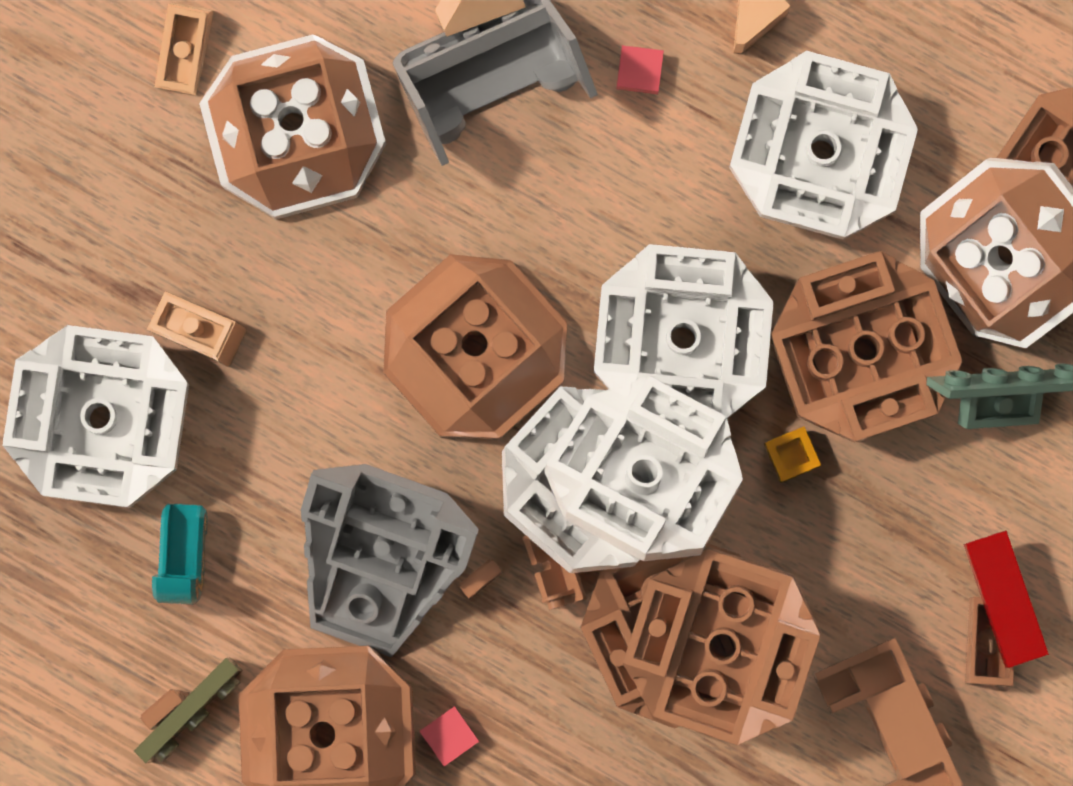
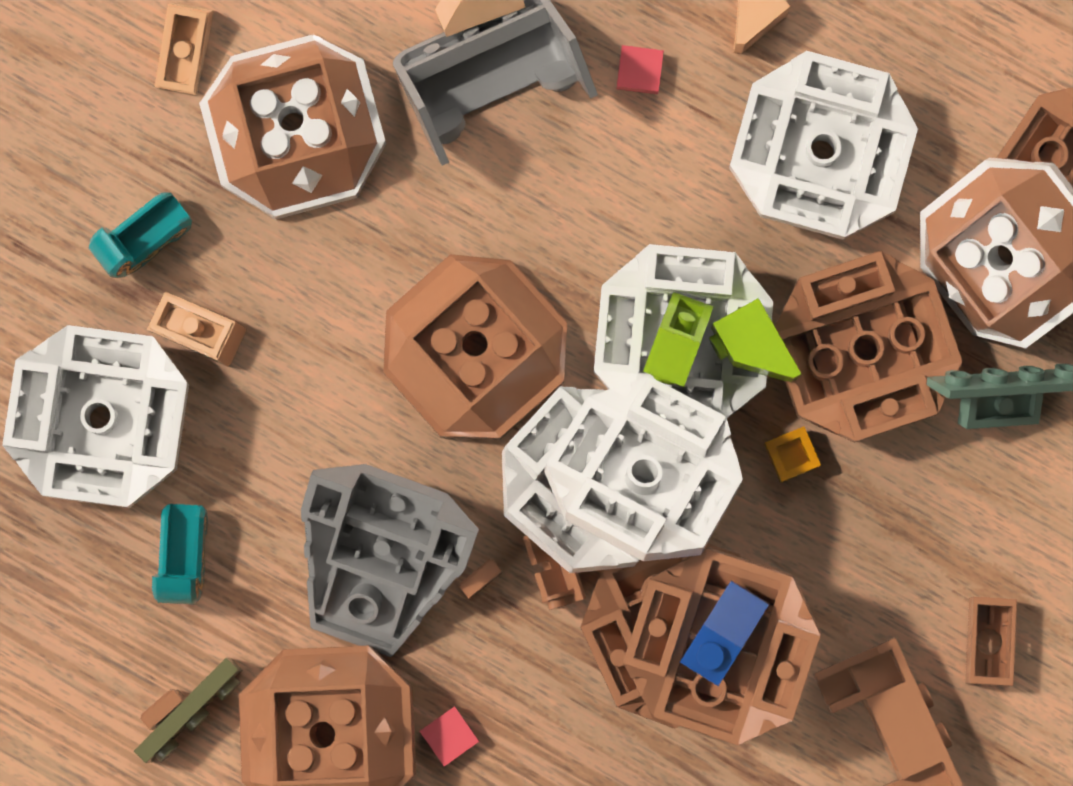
red tile [963,530,1049,668] -> none
none -> teal animal [89,192,192,278]
none -> lime slope [643,292,714,387]
none -> blue slope [680,580,769,686]
none -> lime slope [709,298,801,383]

